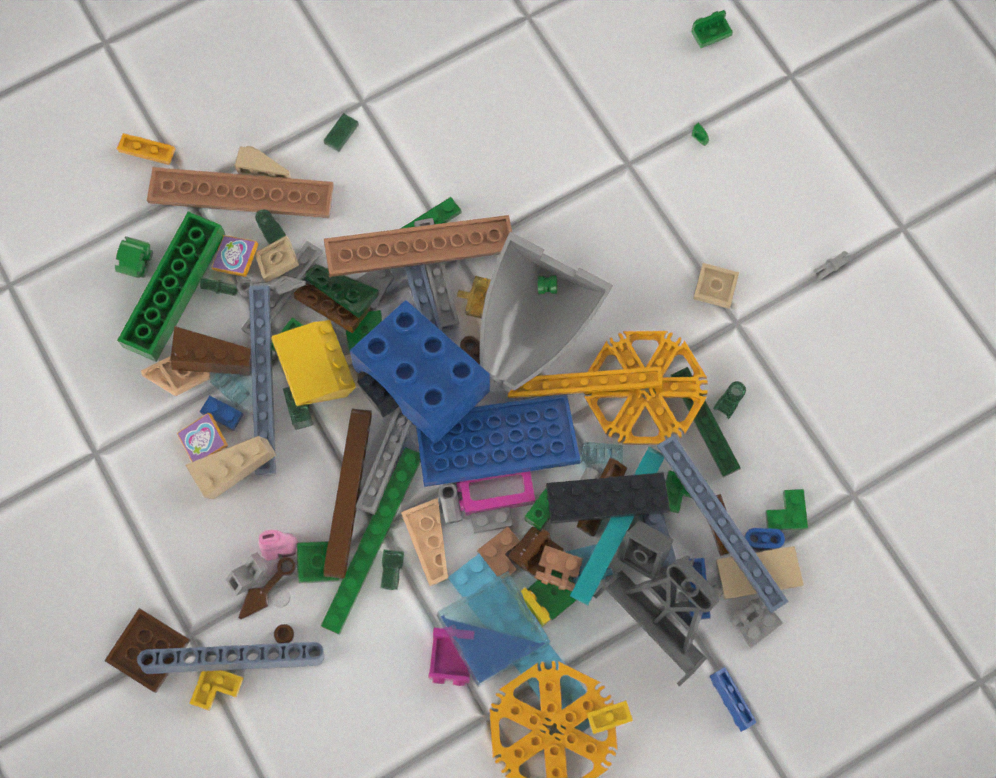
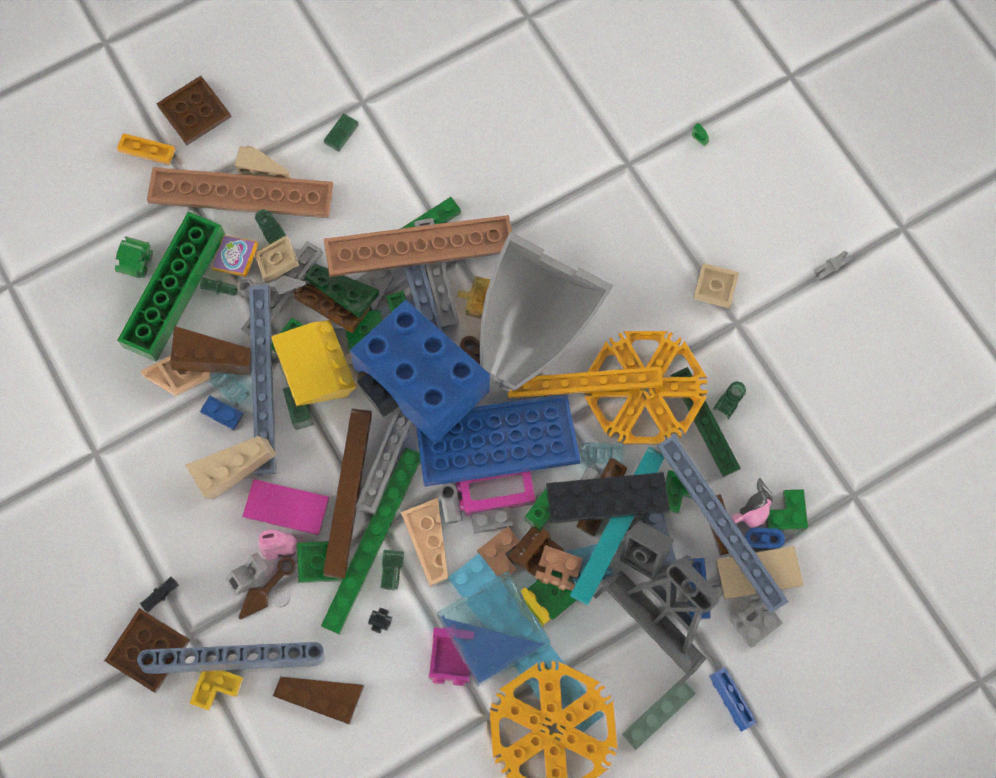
tile [177,413,228,462] -> none
reddish brown plate [274,624,294,644] -> none
green wheel [537,275,557,295] -> none
yellow plate [586,700,633,734] -> none
green bracket [691,10,733,48] -> none
none -> black pin [140,576,179,613]
none -> reddish brown plate [156,76,232,146]
none -> dark pink tile [242,479,330,536]
none -> reddish brown wing [273,676,365,725]
none -> black gear [368,607,392,634]
none -> green plate [386,291,407,312]
none -> sand green plate [622,682,696,750]
none -> hair [731,478,773,527]

